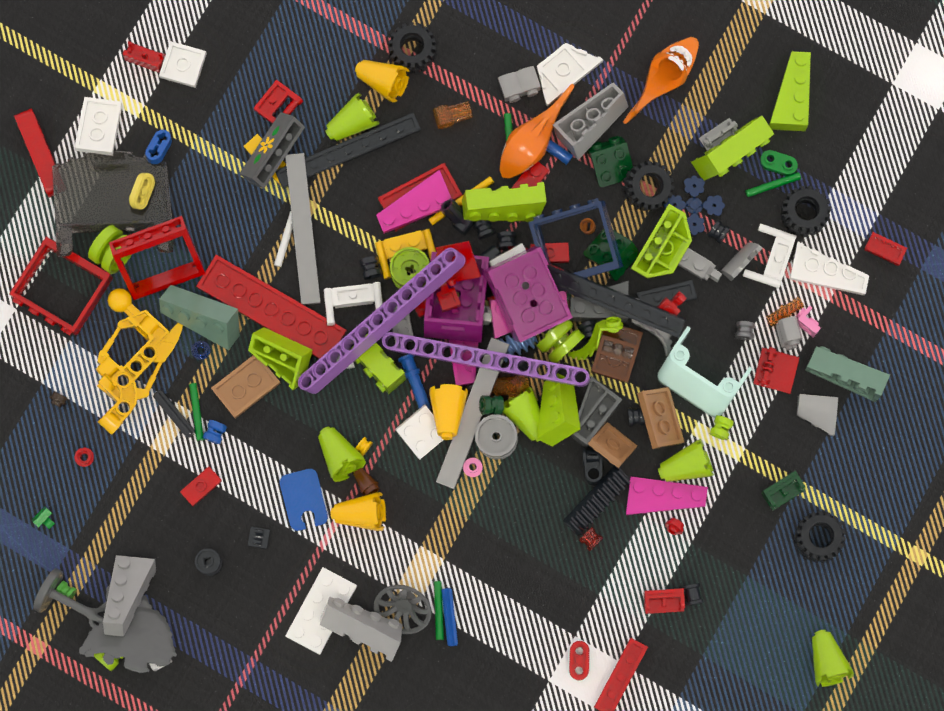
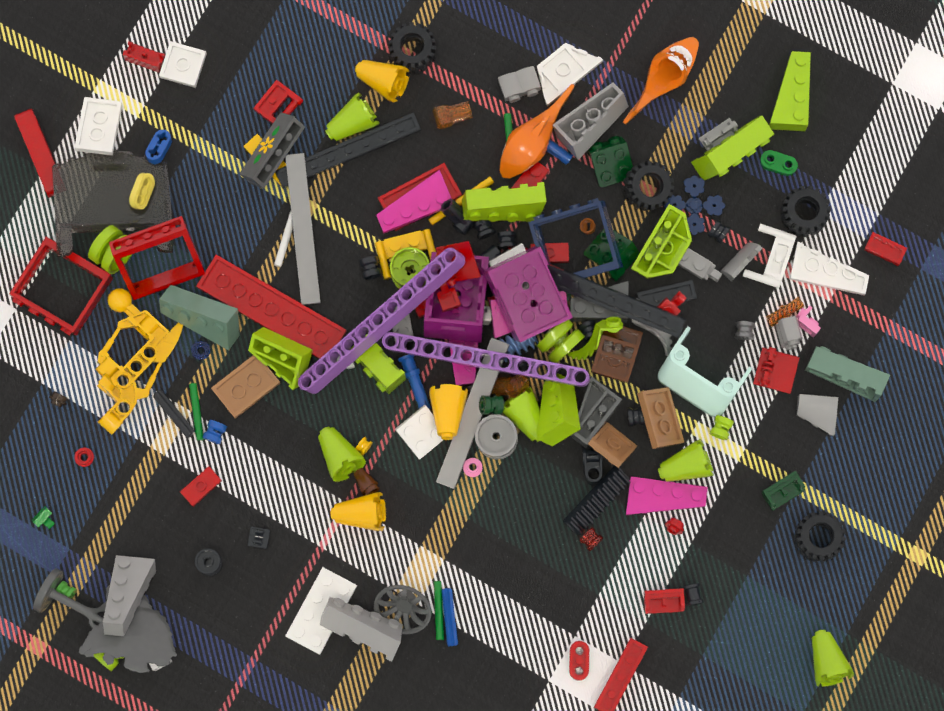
blue piece [280,469,328,531] -> none
white plate [324,282,383,326] -> none
green bar [745,172,801,197] -> none

